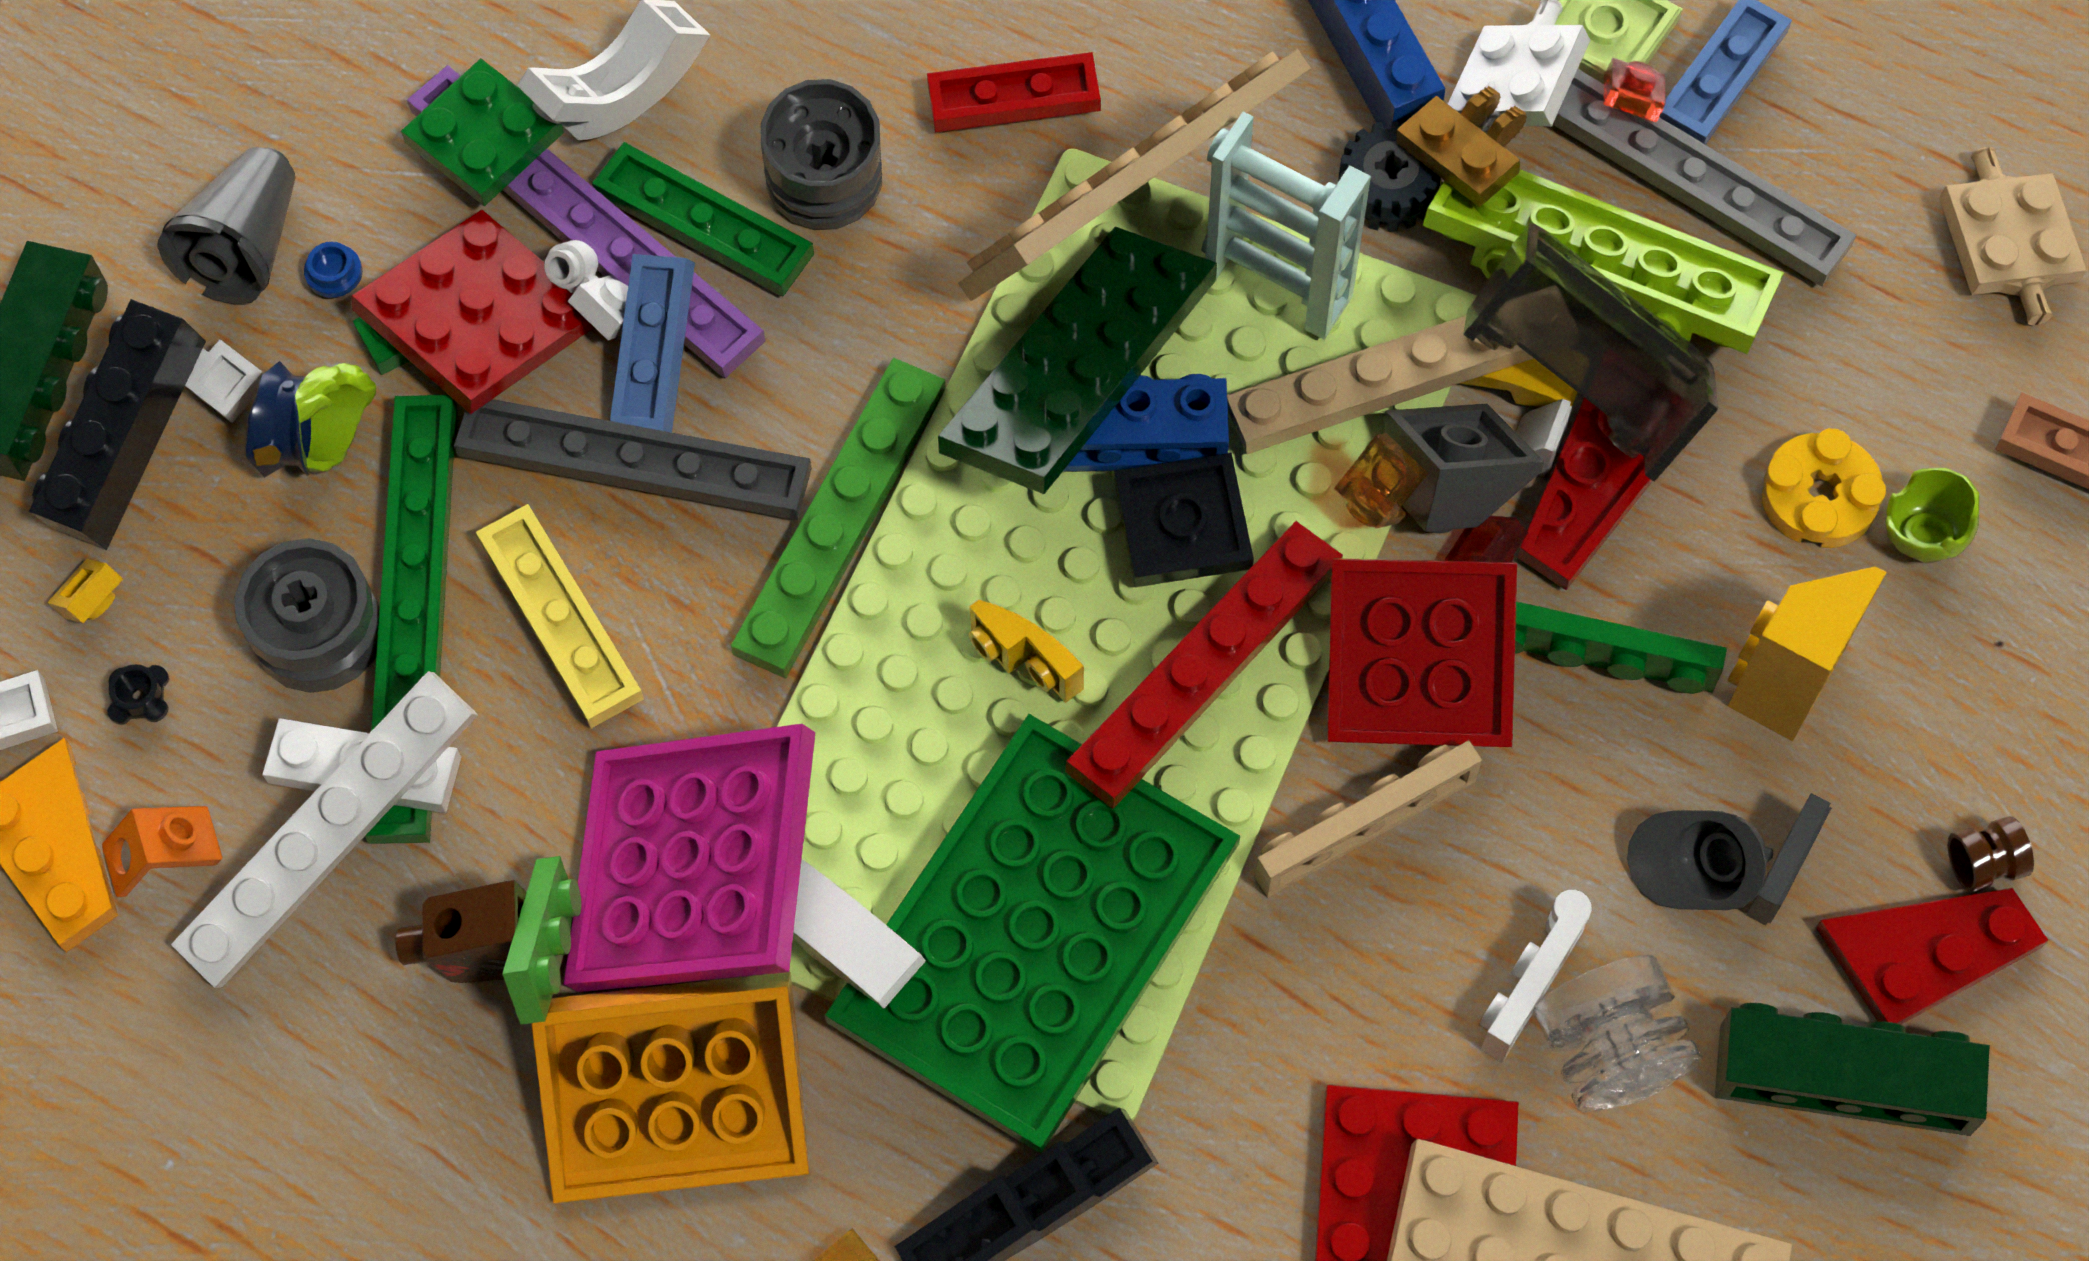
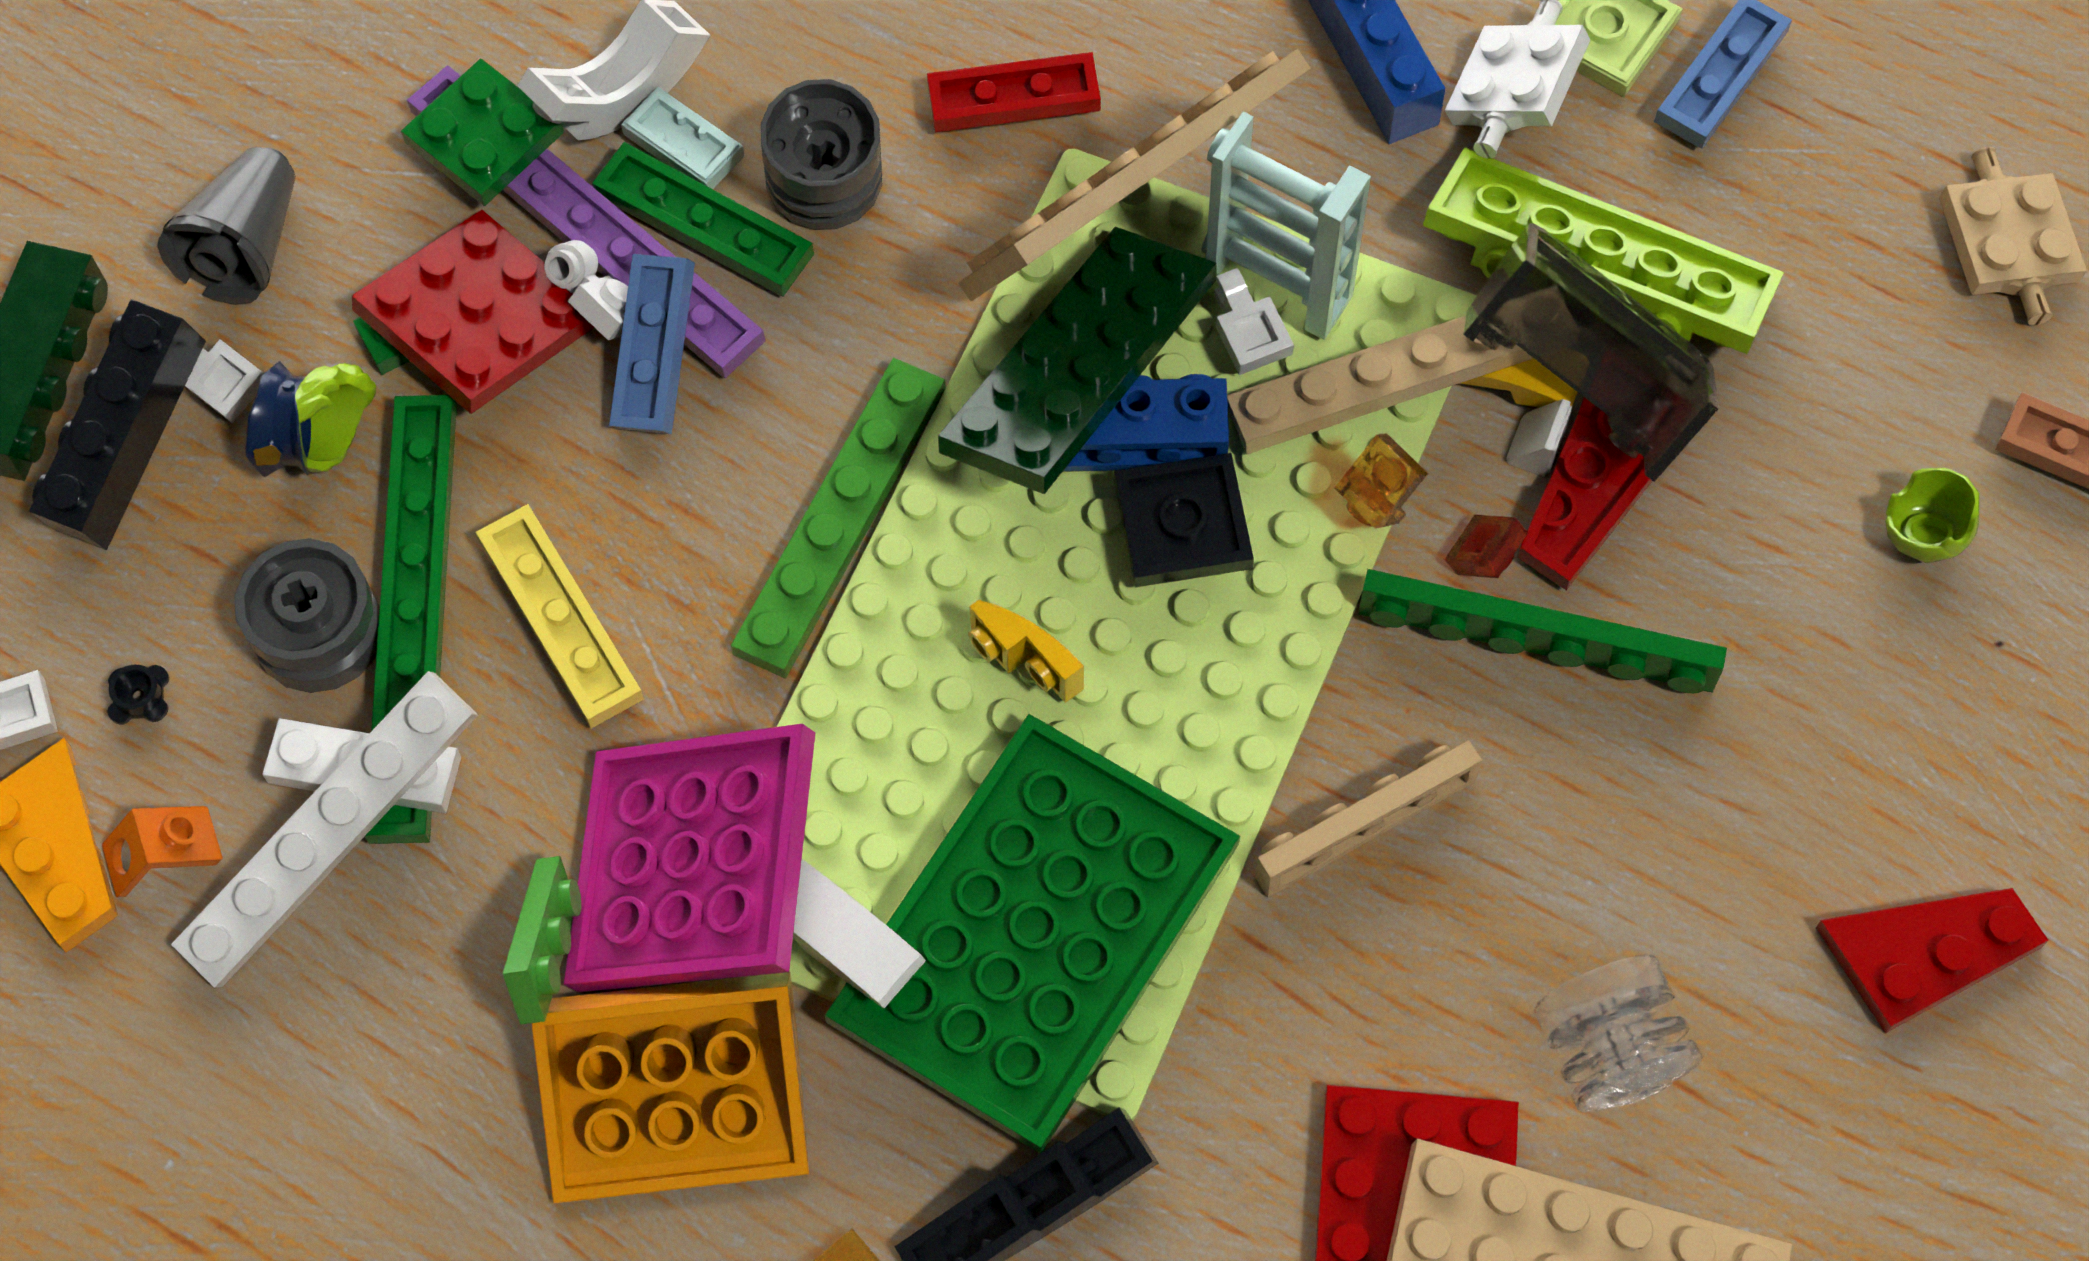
yellow plate [47,559,123,624] -> none
blue plate [304,242,363,298] -> none
reddish brown torso [395,880,526,983] -> none
dark grey plate [454,399,812,520] -> none
red plate [1065,521,1343,809] -> none
red plate [1328,558,1517,747] -> none
black wheel [1338,122,1441,232] -> none
dark grey slope [1383,404,1544,534] -> none
pearl gold hinge [1397,86,1527,208] -> none
white plate [1479,890,1592,1063] -> none
light grey plate [1553,69,1857,286] -> none
clear red plate [1603,57,1666,122] -> none
dark grey piece [1627,810,1773,910] -> none
dark green brick [1715,1003,1990,1136] -> none
yellow slope [1727,566,1887,741] -> none
dark grey tile [1746,793,1832,926] -> none
yellow plate [1762,428,1886,548] -> none
reddish brown wheel [1947,816,2034,893] -> none
none -> light aqua plate [621,87,745,189]
none -> white plate [1214,268,1294,375]

